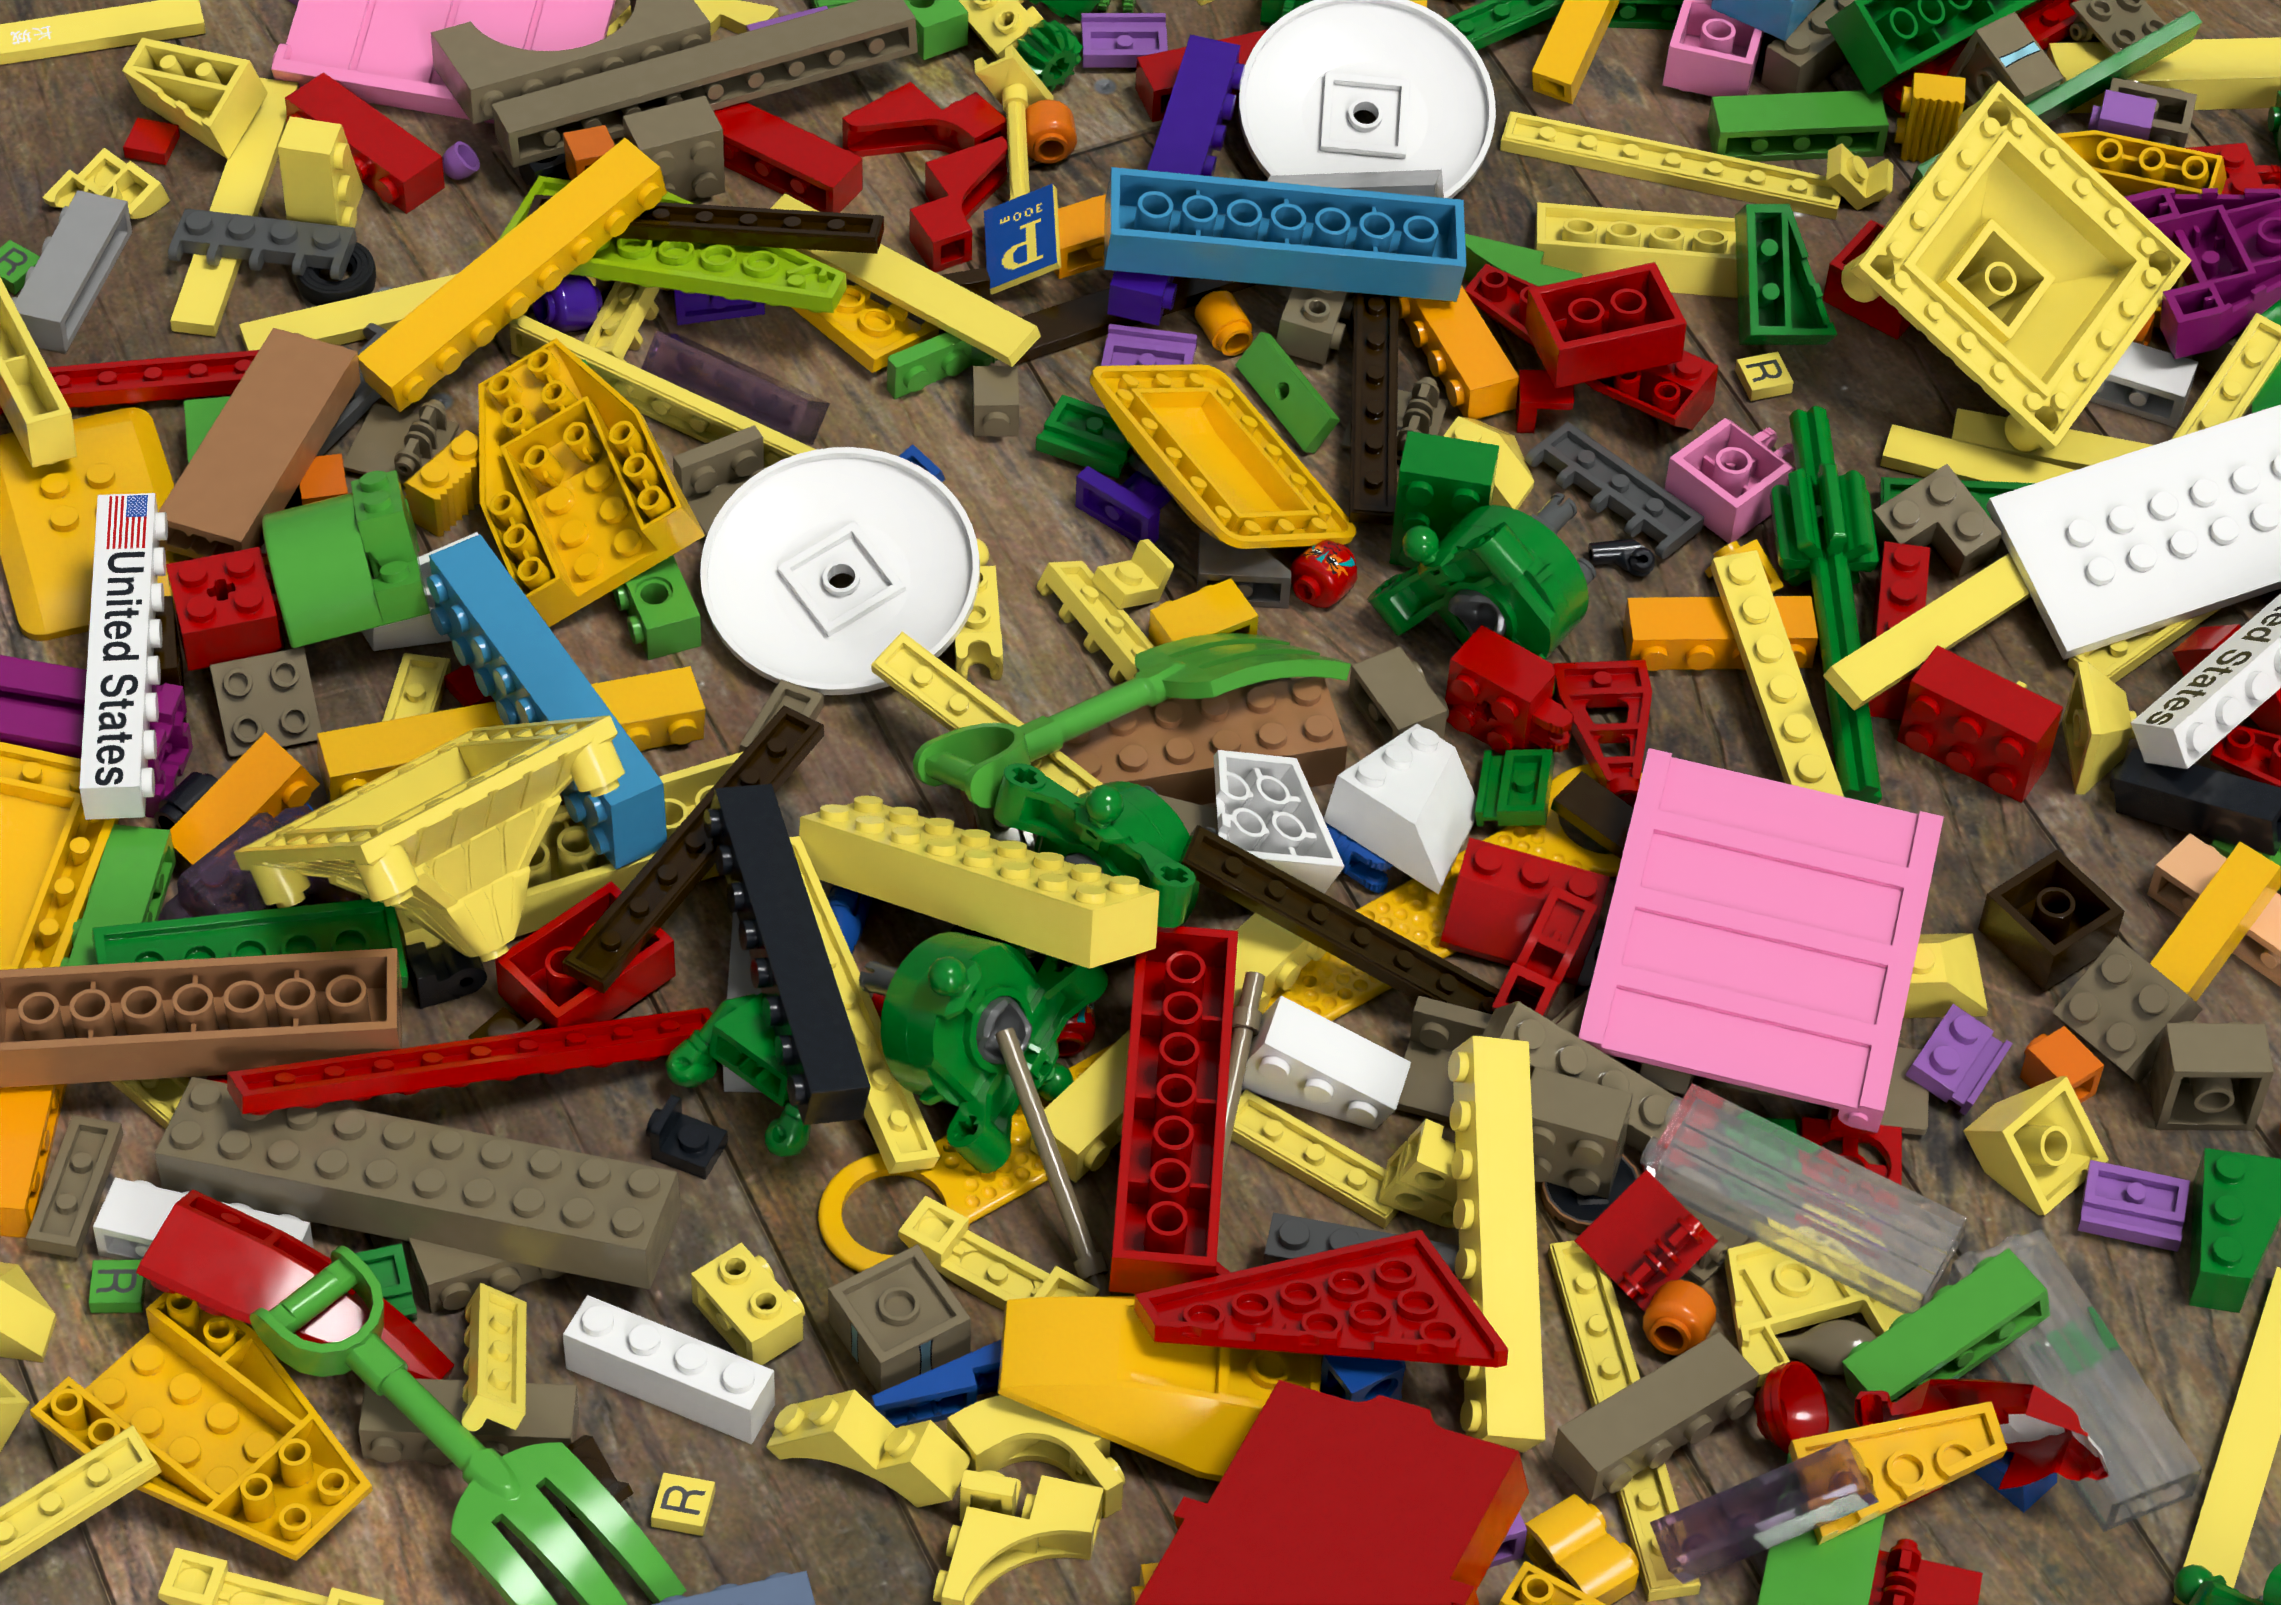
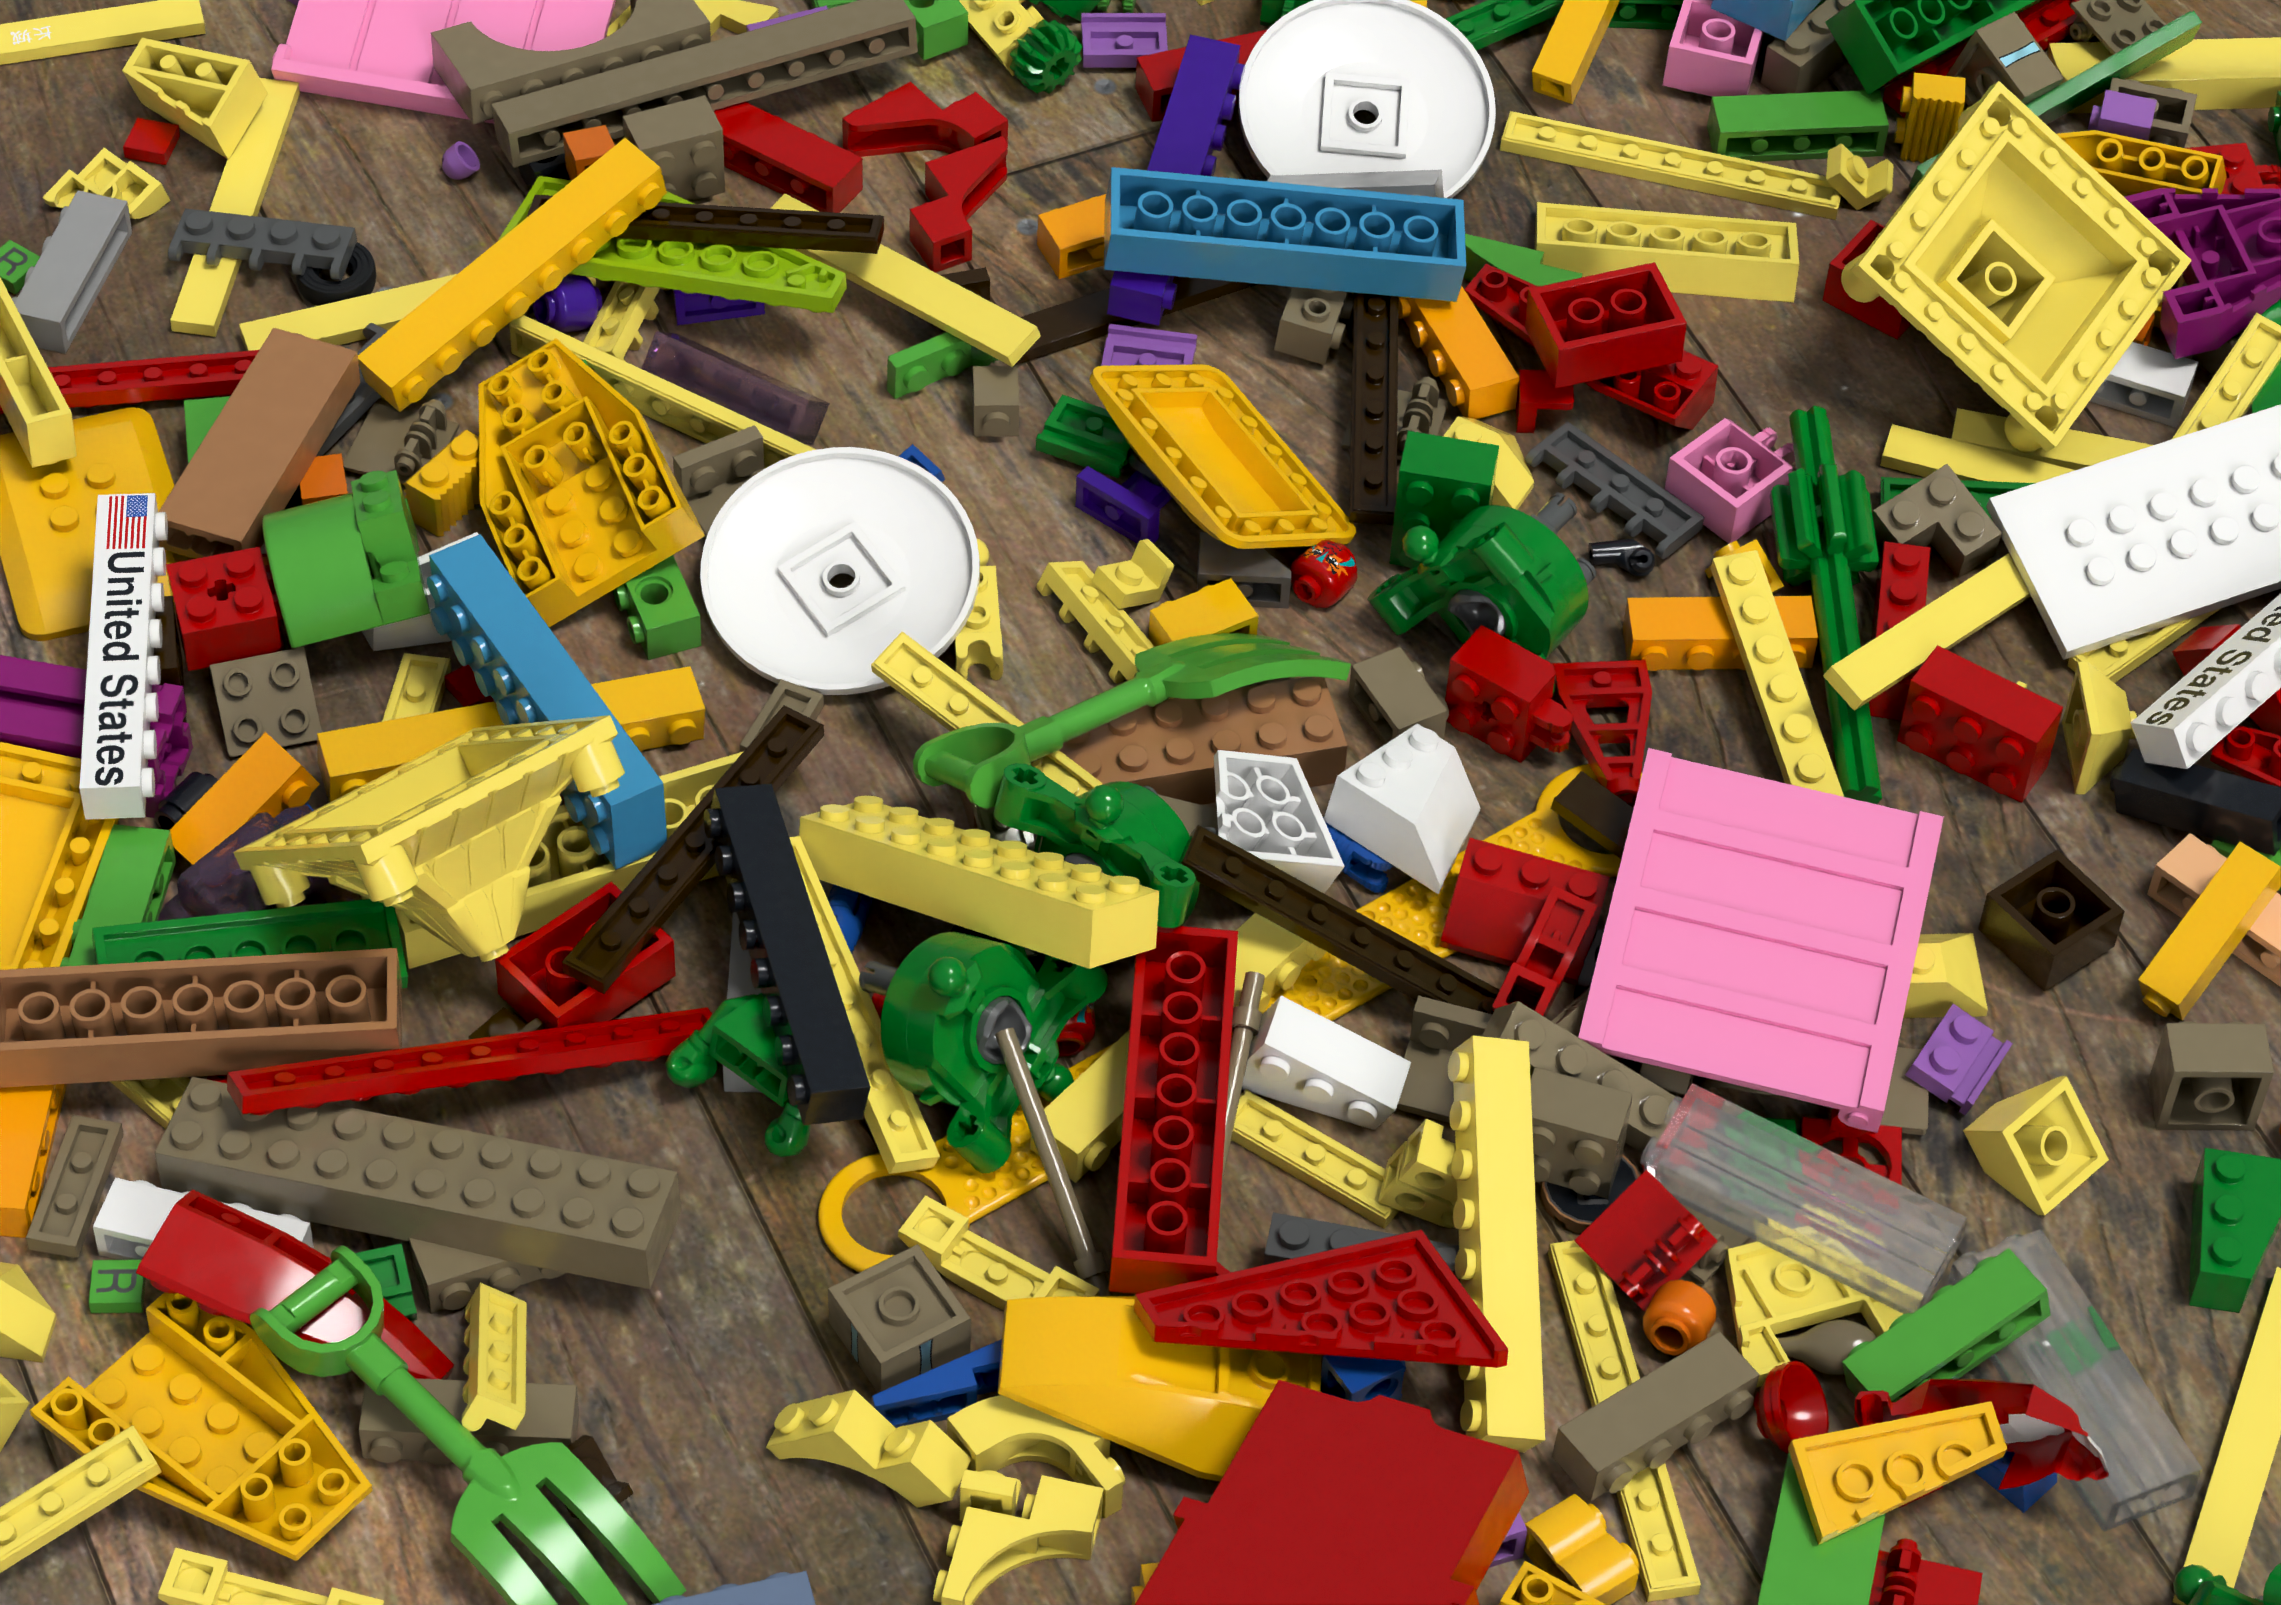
light yellow wedge [278,116,364,228] -> none
red brick [285,72,445,214] -> none
black leg [405,942,487,1009] -> none
white brick [563,1295,775,1444] -> none
black bracket [646,1095,728,1180] -> none
light yellow tile [651,1473,716,1536] -> none
light yellow brick [691,1242,805,1365] -> none
yellow wing [791,284,940,373] -> none
piece [974,45,1061,295] -> none
orange head [1025,99,1077,164] -> none
light orange brick [1195,291,1253,356] -> none
bright green tile [1235,332,1340,454] -> none
green plate [1475,749,1555,827] -> none
brick [1650,1439,1879,1584] -> none
green wedge [1735,204,1838,345] -> none
light yellow tile [1735,351,1794,401] -> none
orange brick [2020,1026,2104,1103] -> none
dark tan brick [2052,937,2203,1084] -> none
medium lavender plate [2077,1160,2190,1252] -> none

